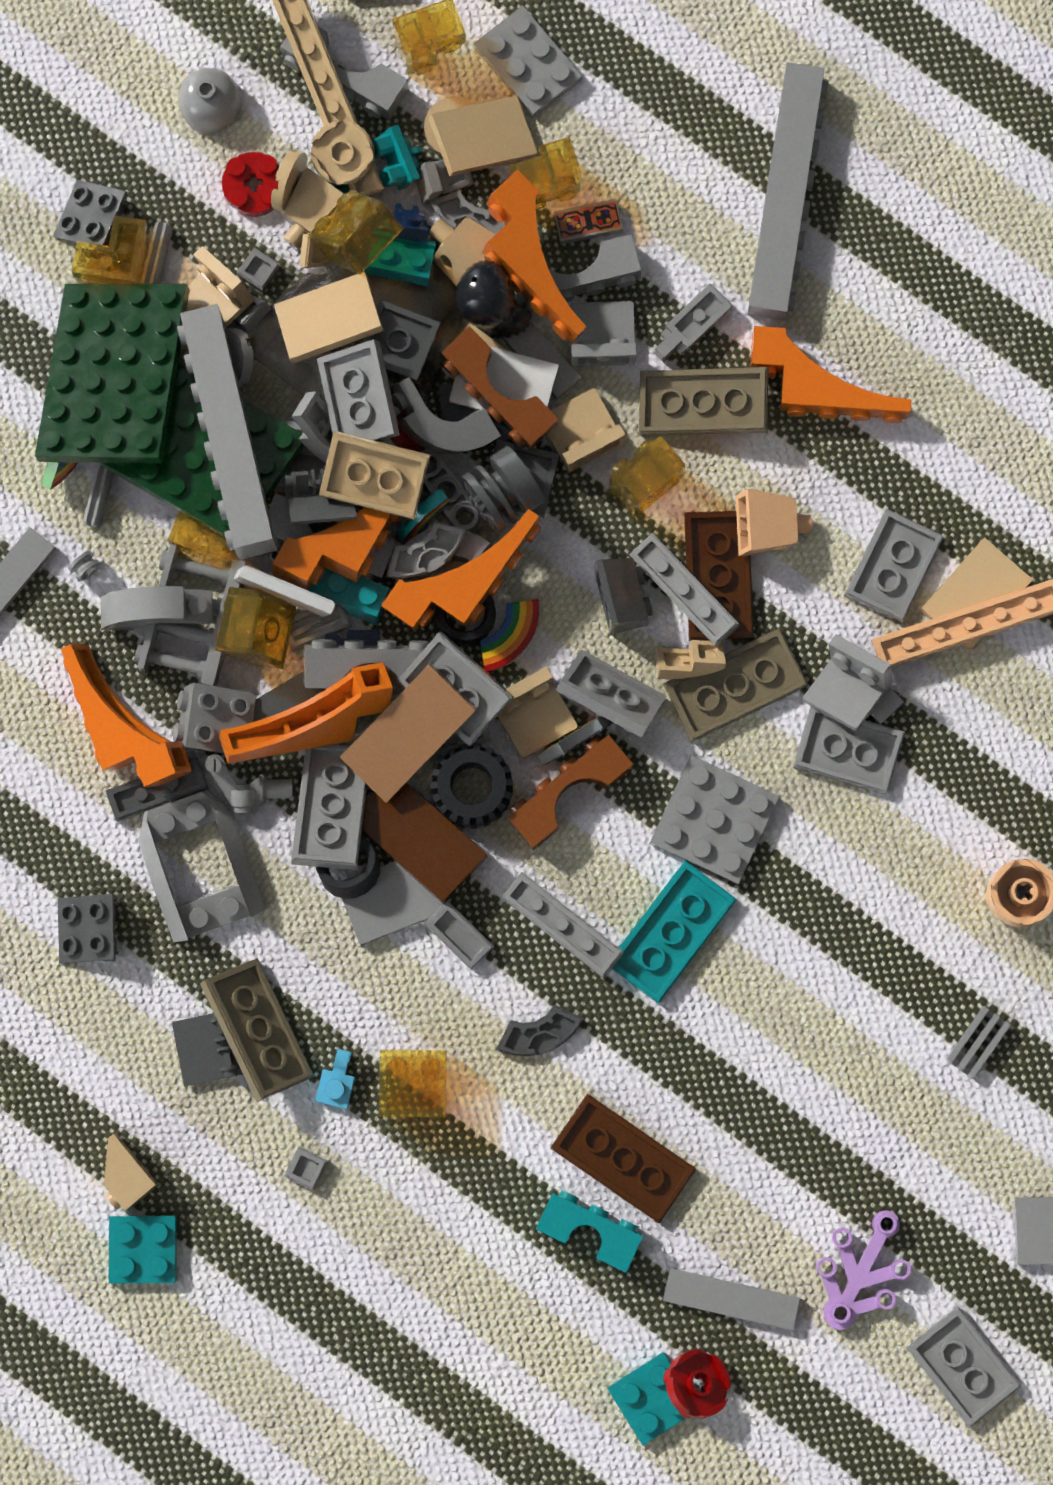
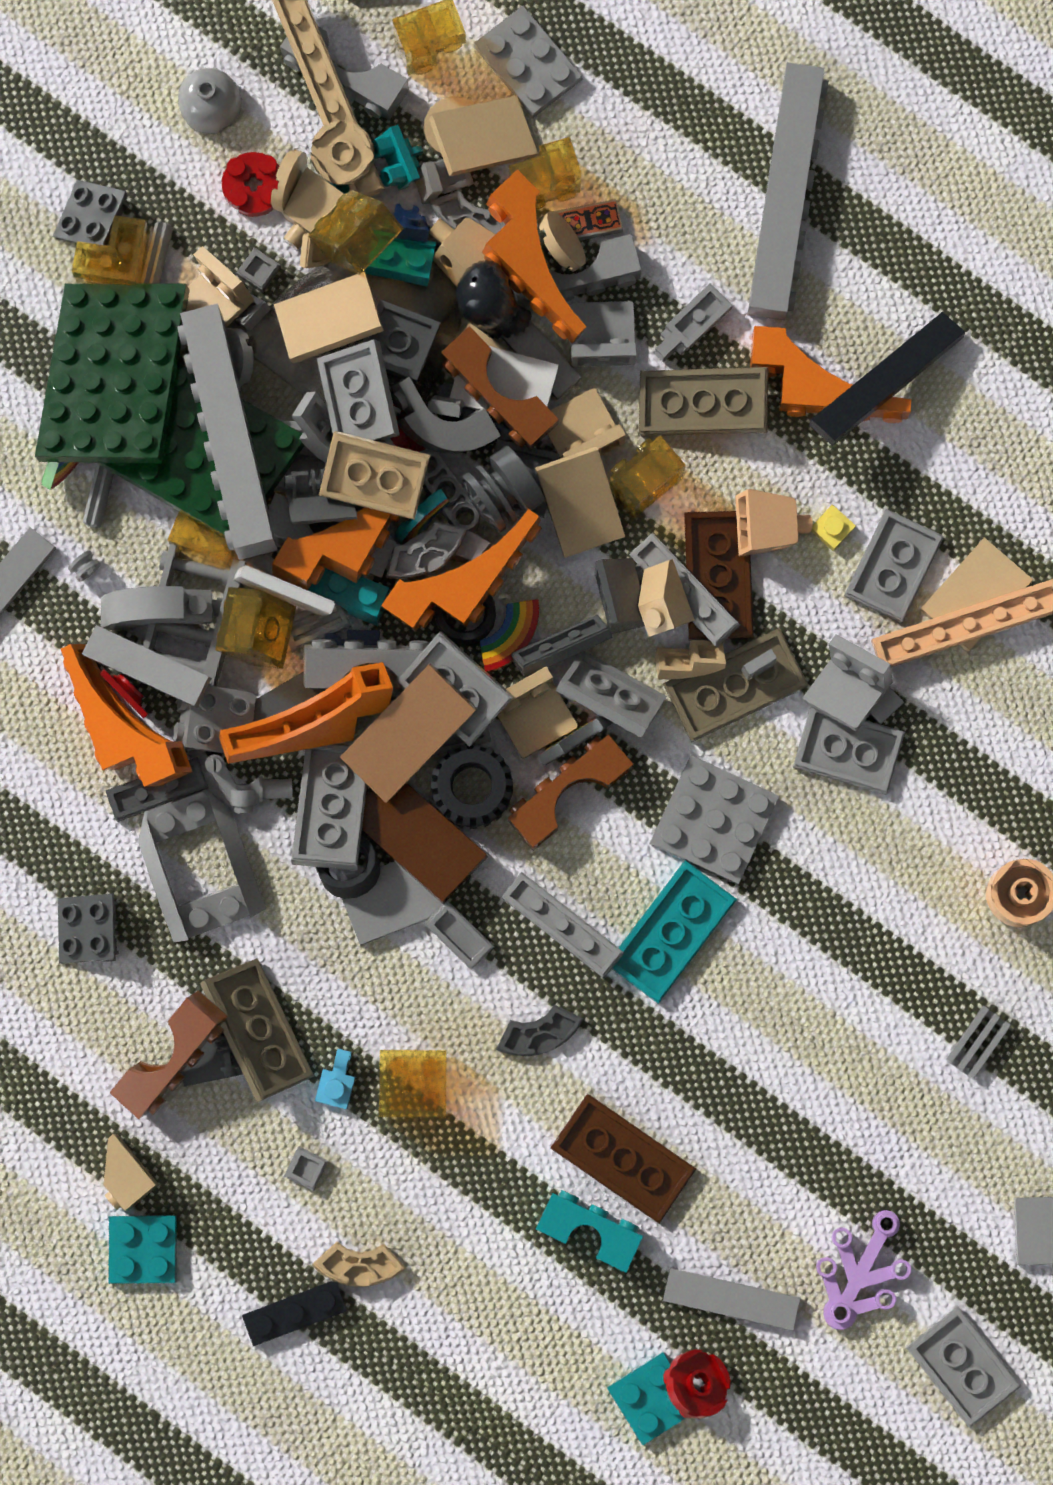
none -> light grey tile [82,625,211,708]
none -> red piece [100,669,148,719]
none -> dark orange arch [110,990,228,1119]
none -> black plate [242,1281,348,1347]
none -> tan tile [312,1241,406,1287]
none -> light grey tile [428,395,464,418]
none -> dark grey tile [511,615,613,677]
none -> tan tile [535,446,625,558]
none -> tan tile [538,211,586,272]
none -> tan slope [638,559,695,637]
none -> light grey tile [741,649,777,680]
none -> black tile [809,312,965,446]
none -> light yellow plate [811,504,856,551]

